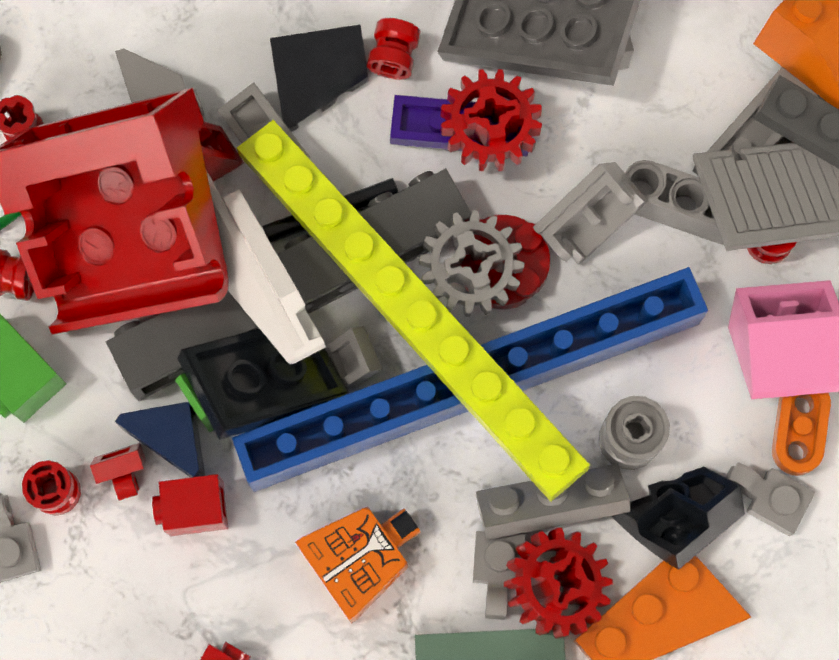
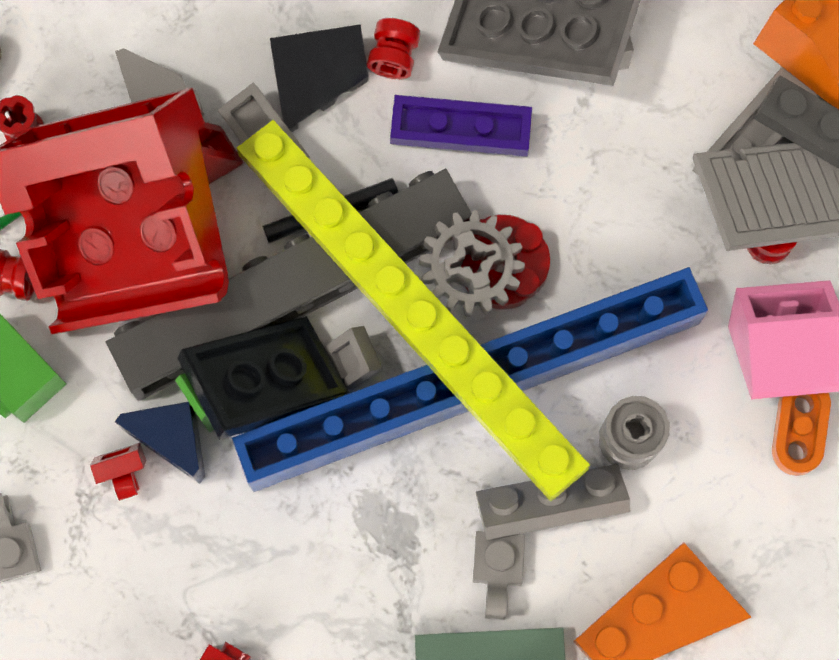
red wheel [22,460,81,516] -> none
red brick [152,474,228,537] -> none
white wedge [206,170,326,364] -> none
torso [295,507,420,624] -> none
red gear [441,69,542,172] -> none
red gear [504,528,613,639] -> none
light grey hinge [533,162,648,264] -> none
black slope [612,467,745,570] -> none
light grey beam [625,160,724,245] -> none
light grey plate [725,462,815,536] -> none

